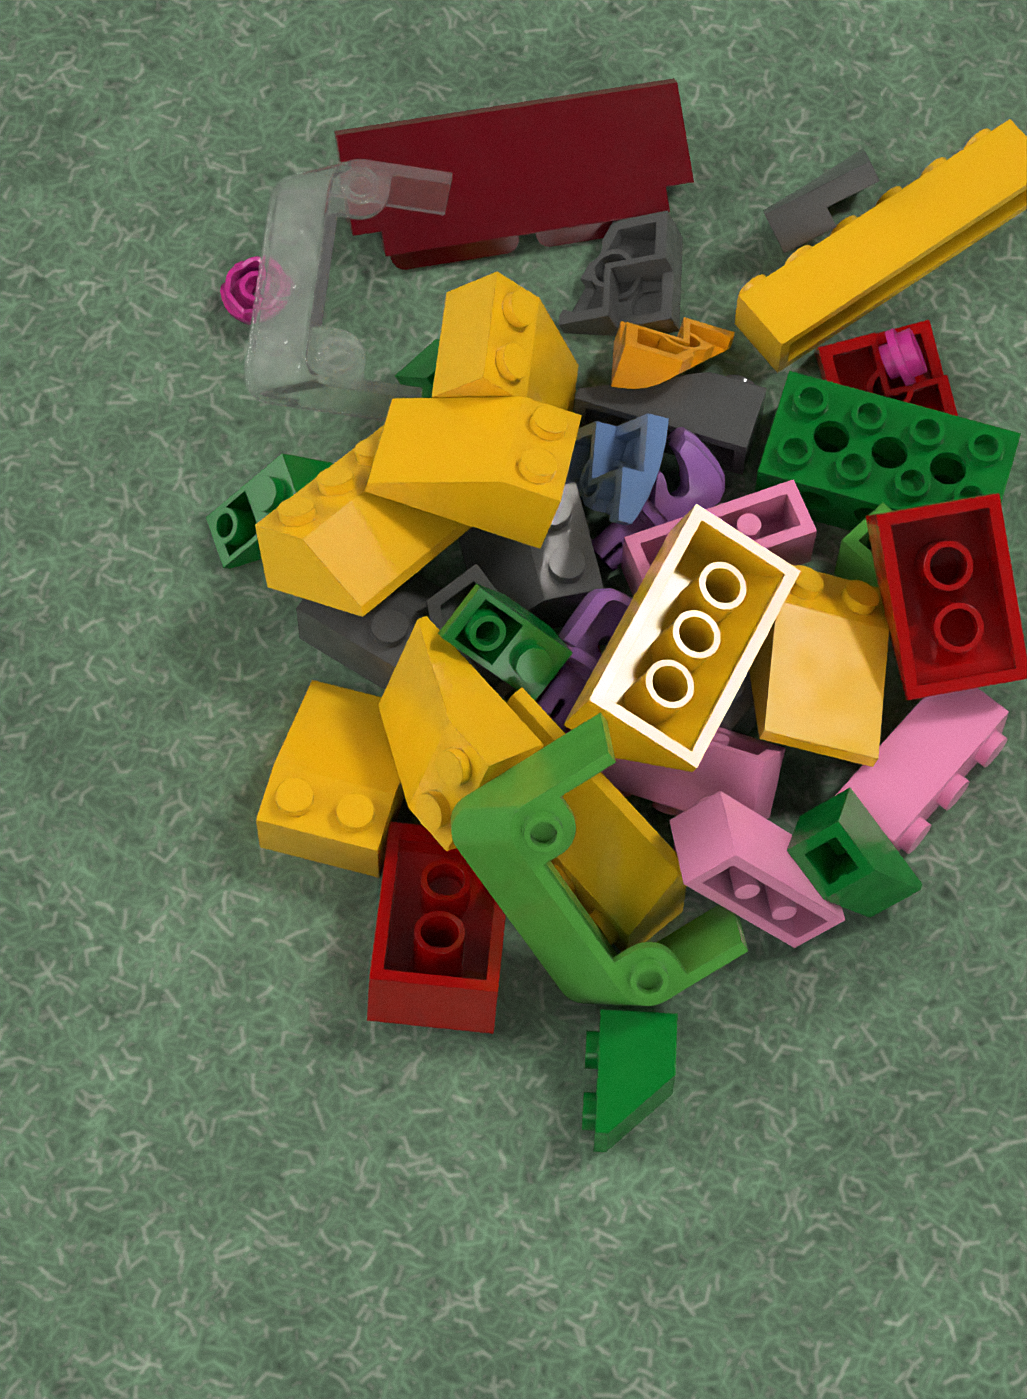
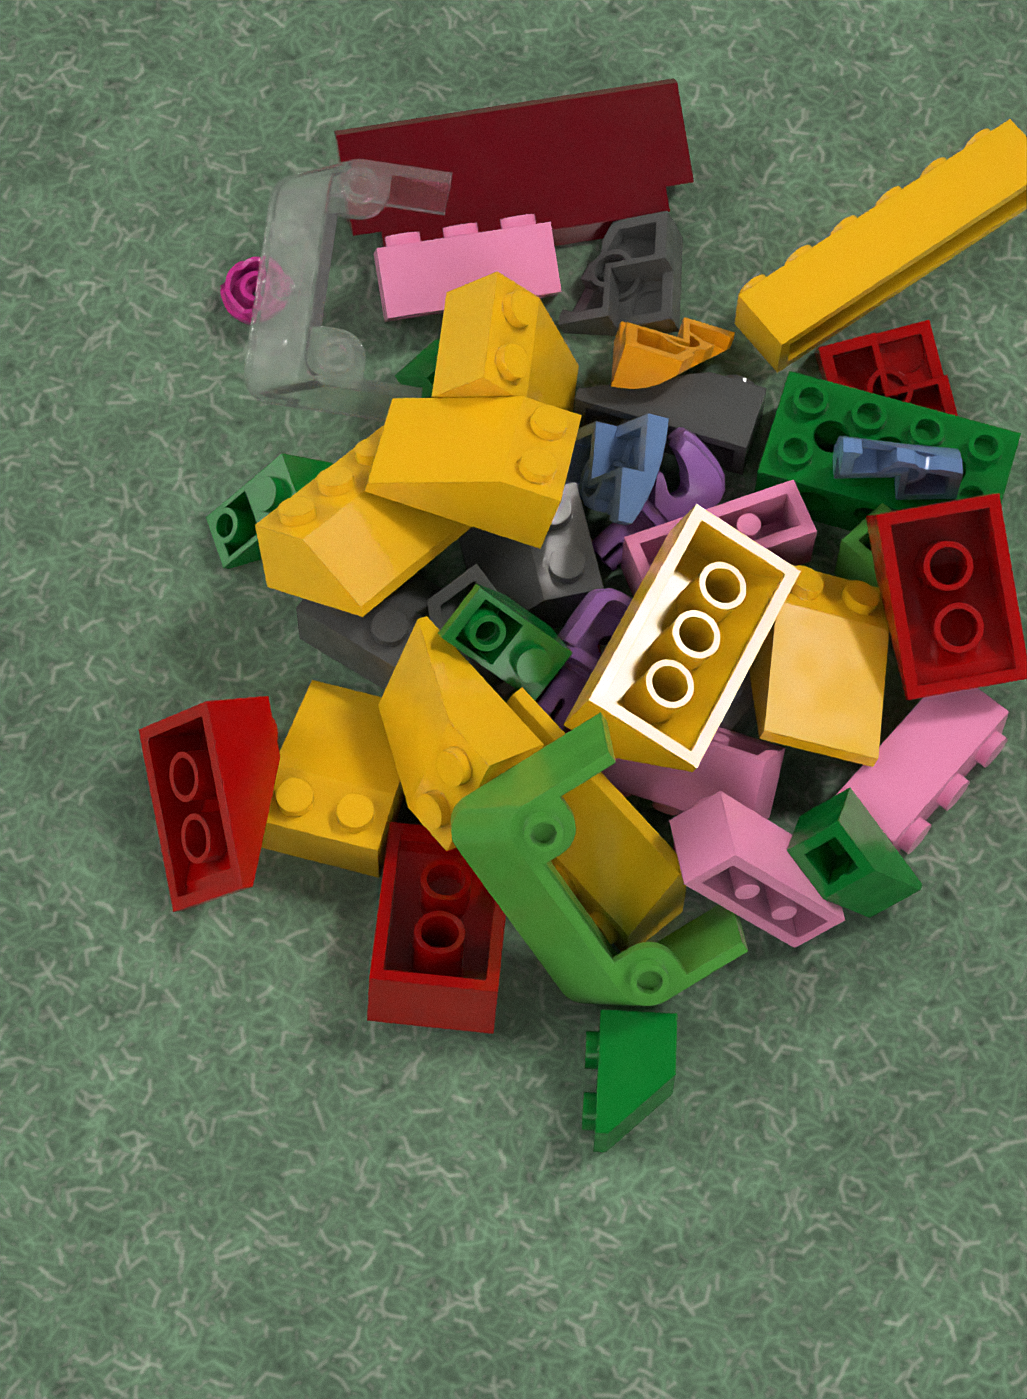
dark grey slope [763,148,880,253] -> none
dark pink plate [879,328,927,386] -> none
none -> red slope [139,696,280,912]
none -> bright pink brick [374,214,562,322]
none -> medium blue slope [833,436,963,500]

